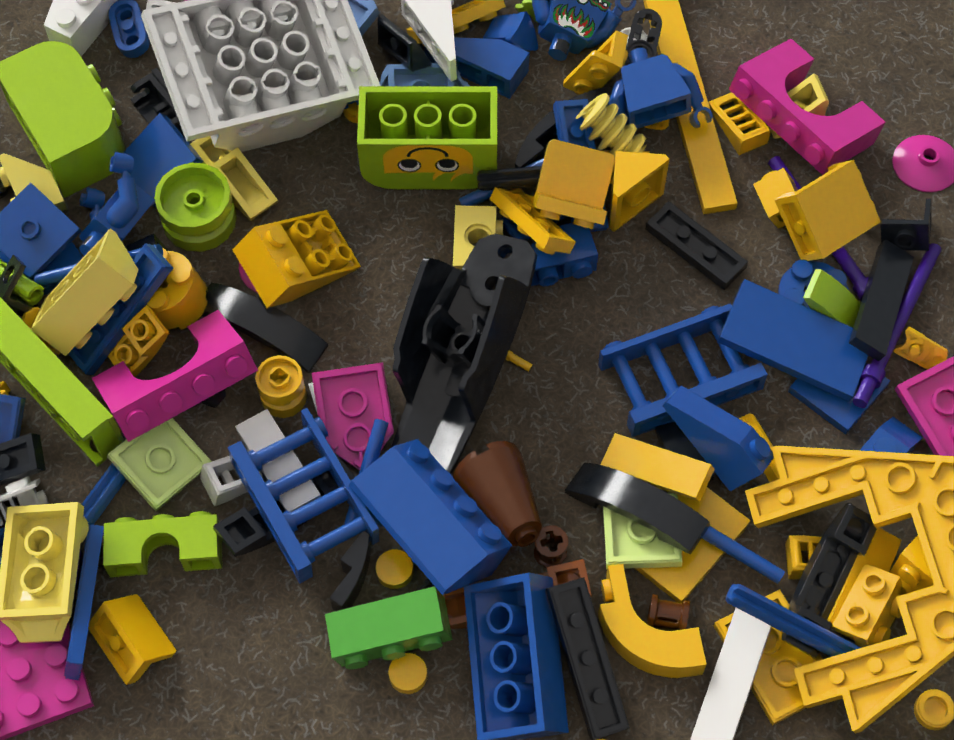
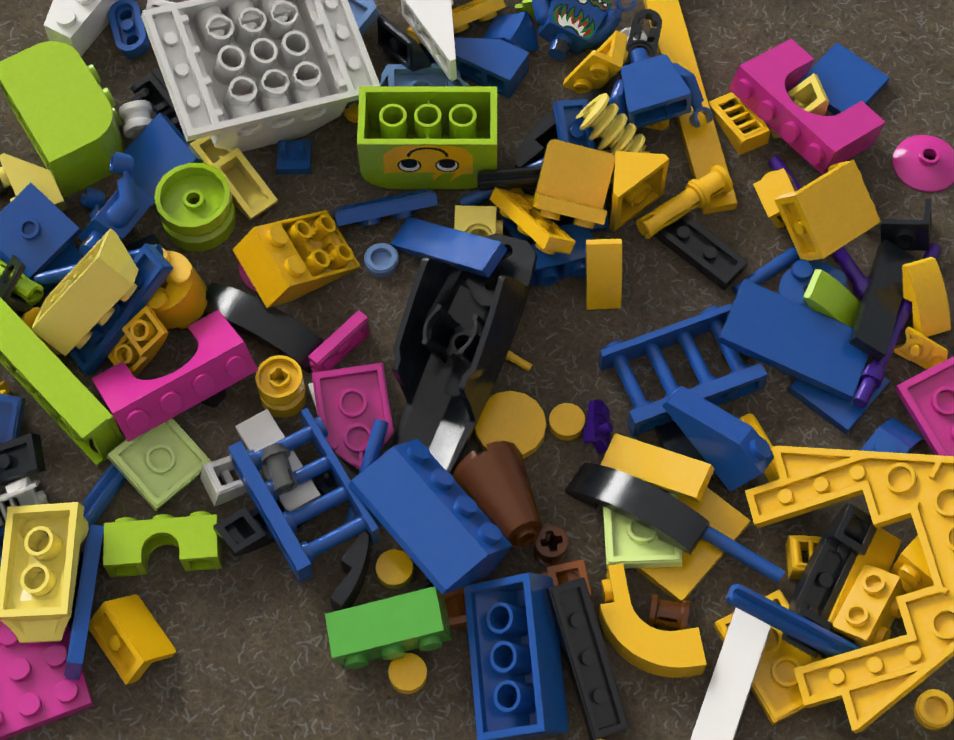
none -> white wheel [118,100,153,139]
none -> dark grey pin [261,443,298,494]
none -> blue tile [276,140,312,174]
none -> dark pink tile [308,310,370,373]
none -> blue plate [333,188,438,226]
none -> medium blue tile [364,243,399,278]
none -> blue tile [390,217,508,278]
none -> yellow tile [475,391,546,459]
none -> yellow tile [549,403,585,441]
none -> dark purple piece [582,399,613,454]
none -> yellow slope [585,239,622,310]
none -> yellow pin [636,165,733,239]
none -> blue bar [732,246,800,295]
none -> blue tile [797,42,890,115]
none -> yellow slope [902,257,951,337]

